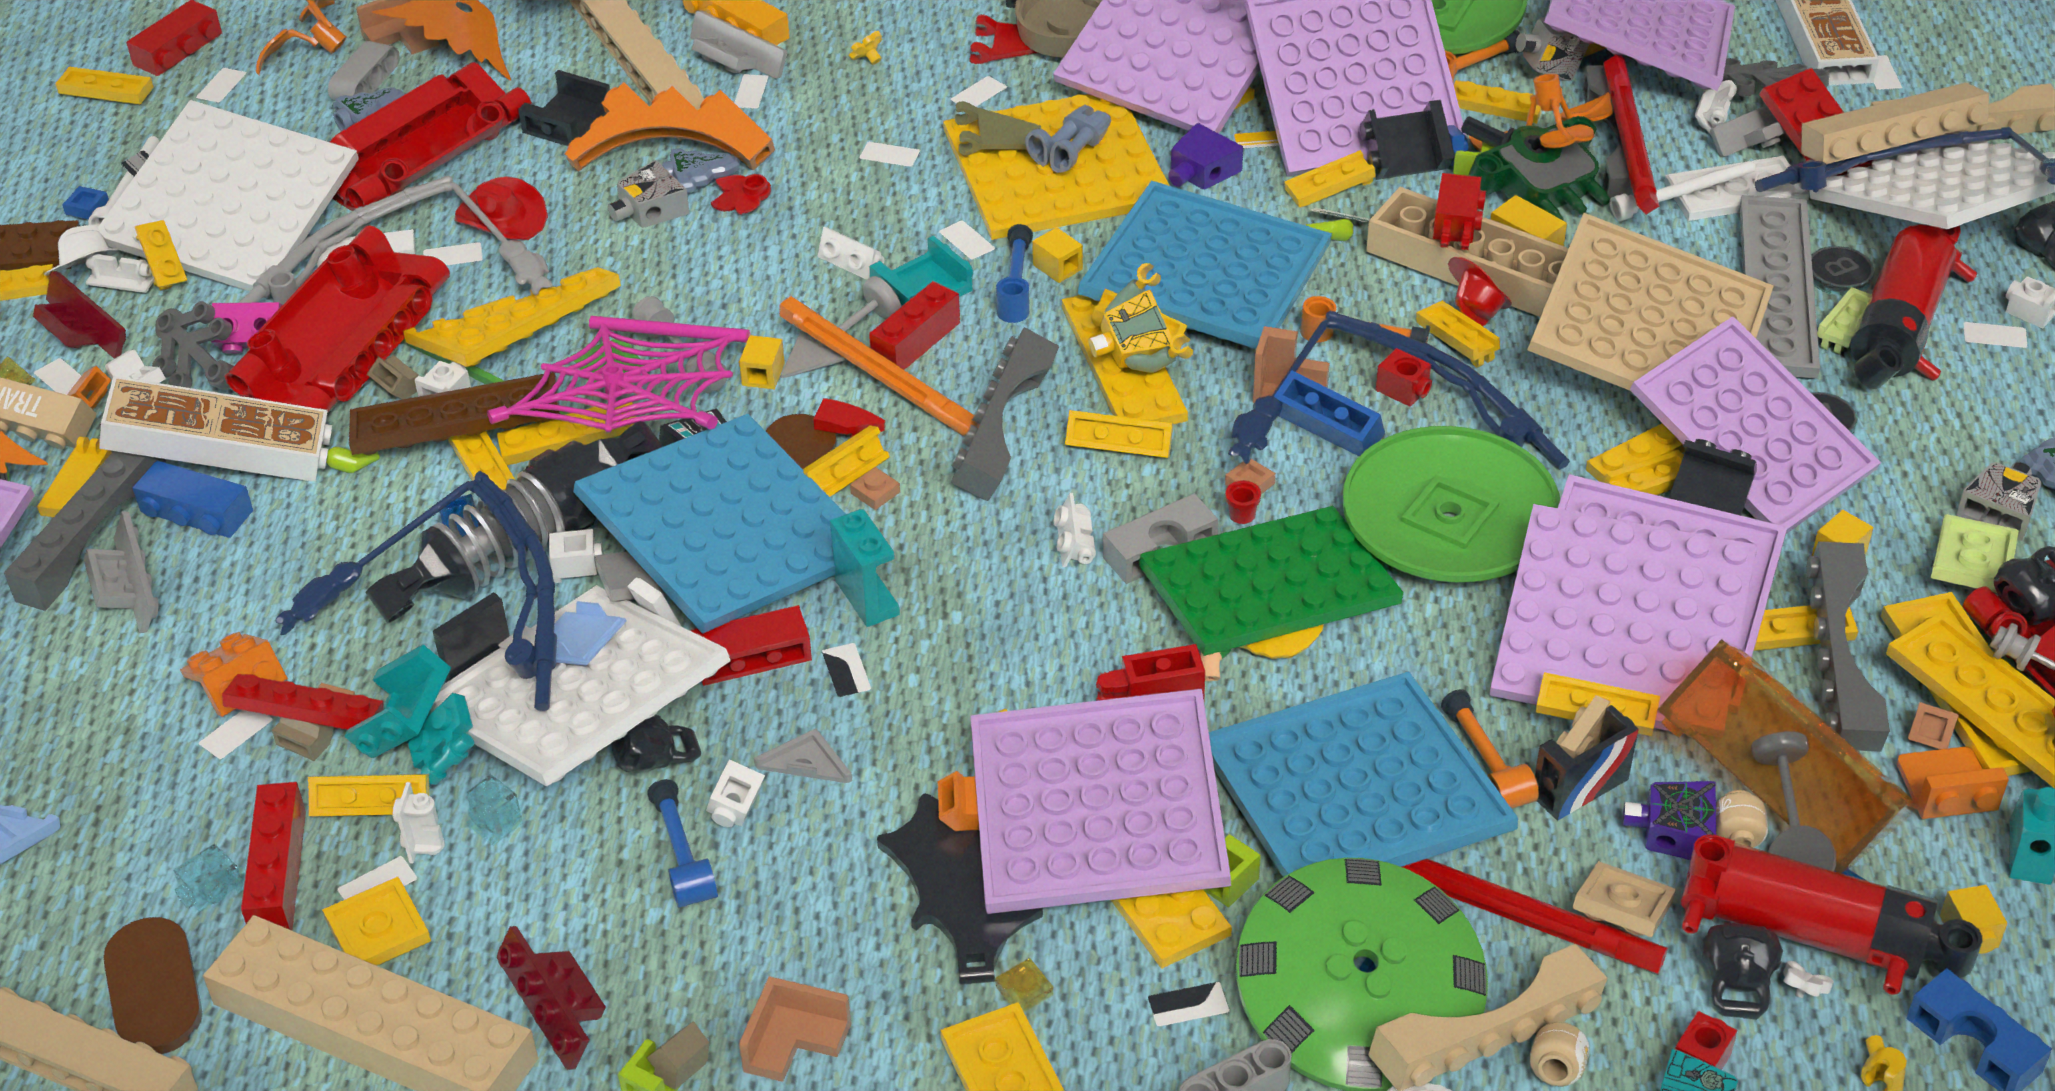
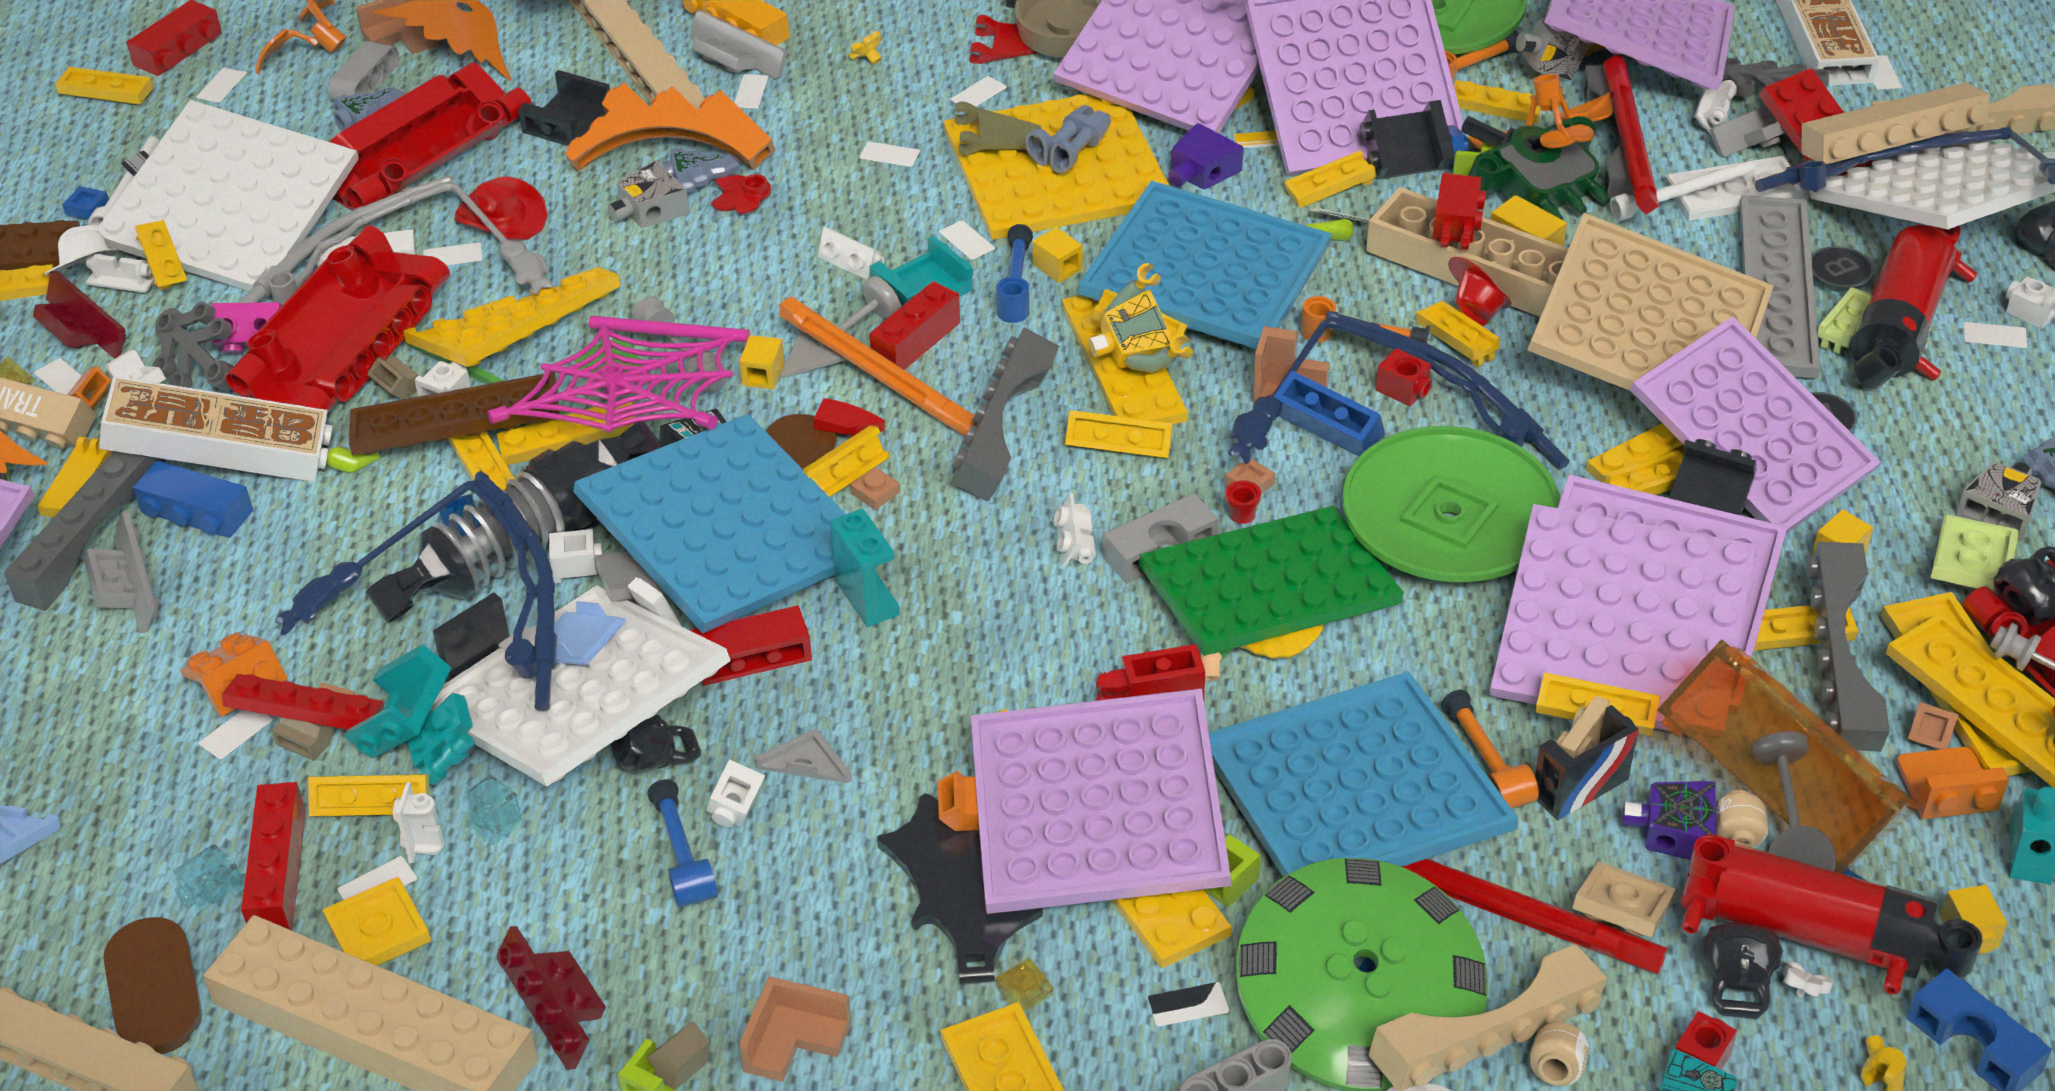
sticker [822,643,871,697] -> none

